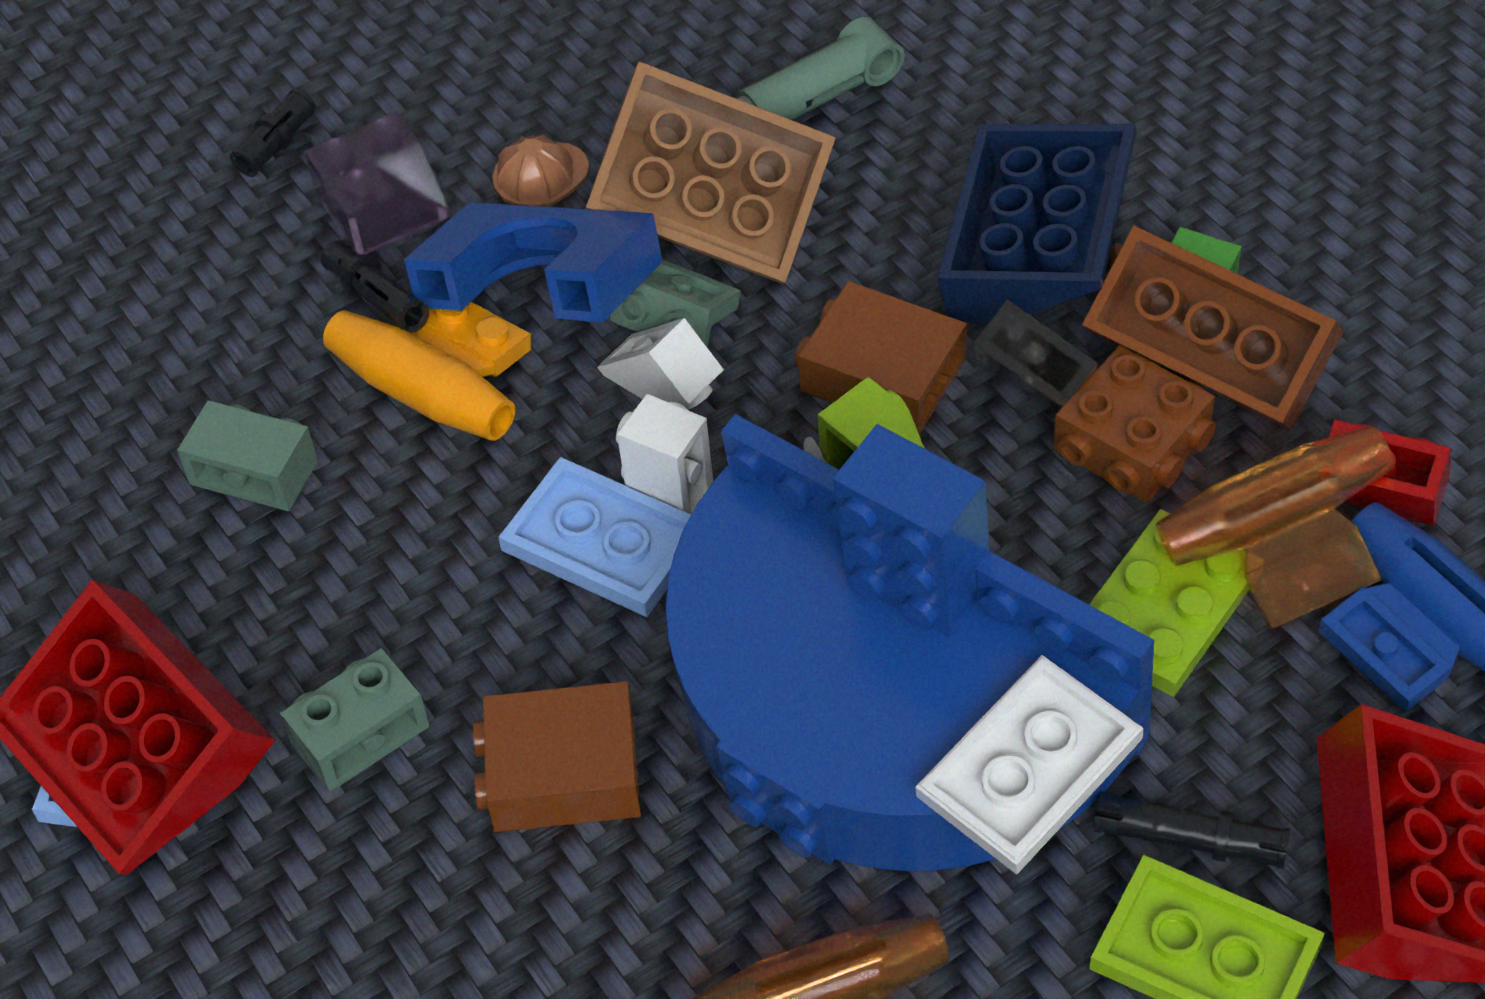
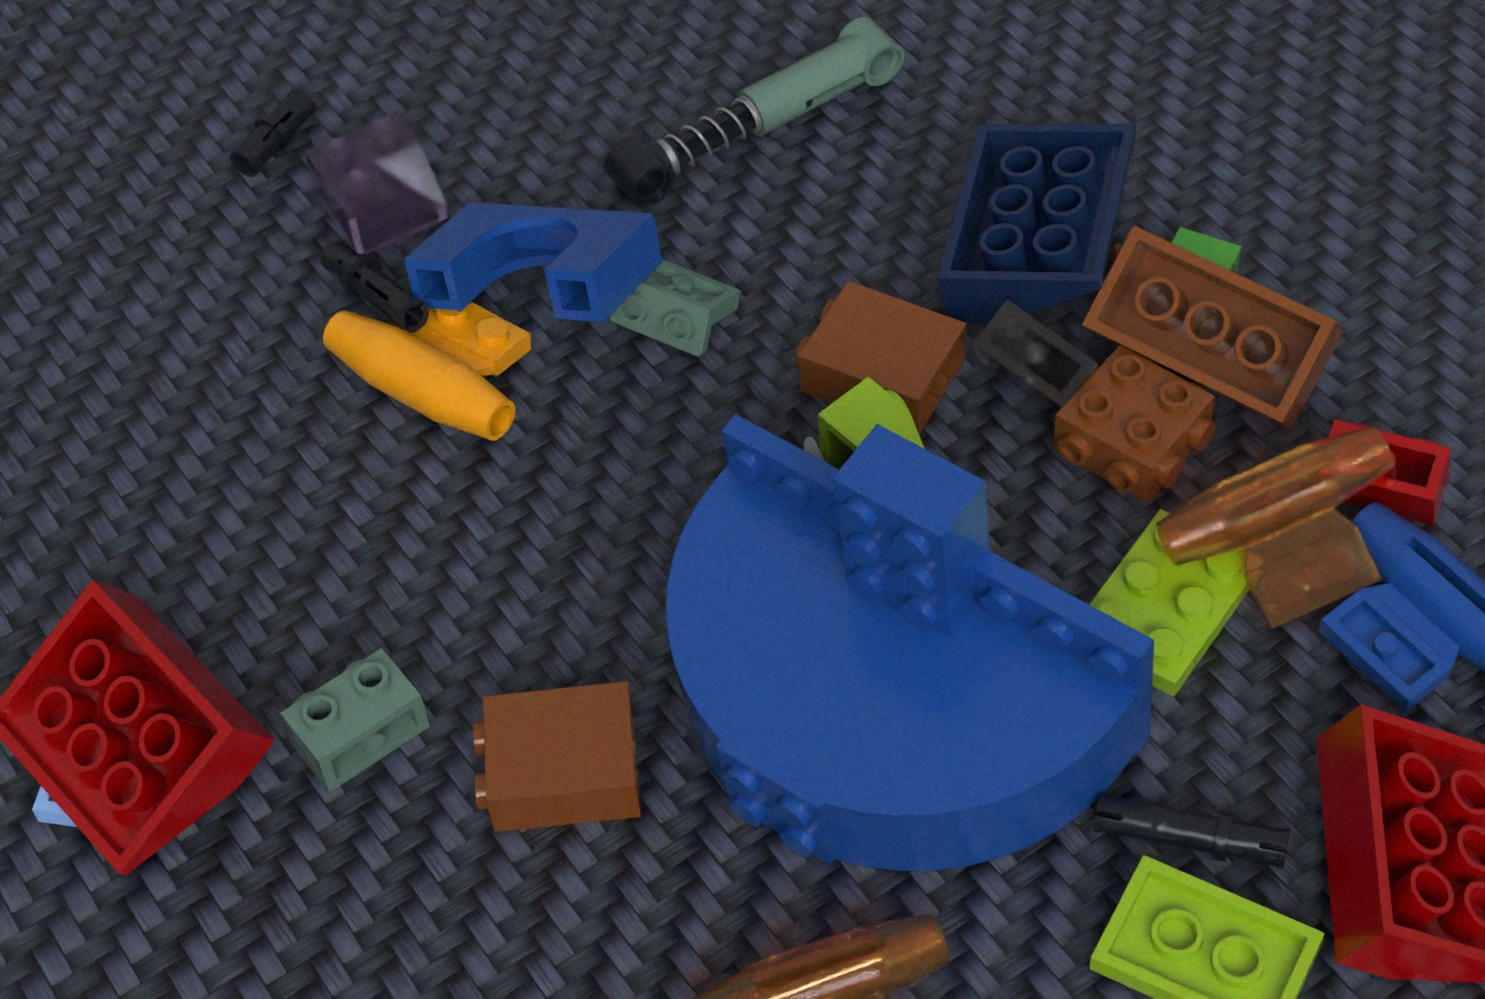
sand green brick [177,400,318,512] -> none
nougat piece [492,134,590,207] -> none
light blue plate [498,457,691,617] -> none
medium nougat slope [585,61,836,285] -> none
white slope [597,318,724,409] -> none
white brick [616,394,713,514] -> none
white tile [915,655,1143,875] -> none

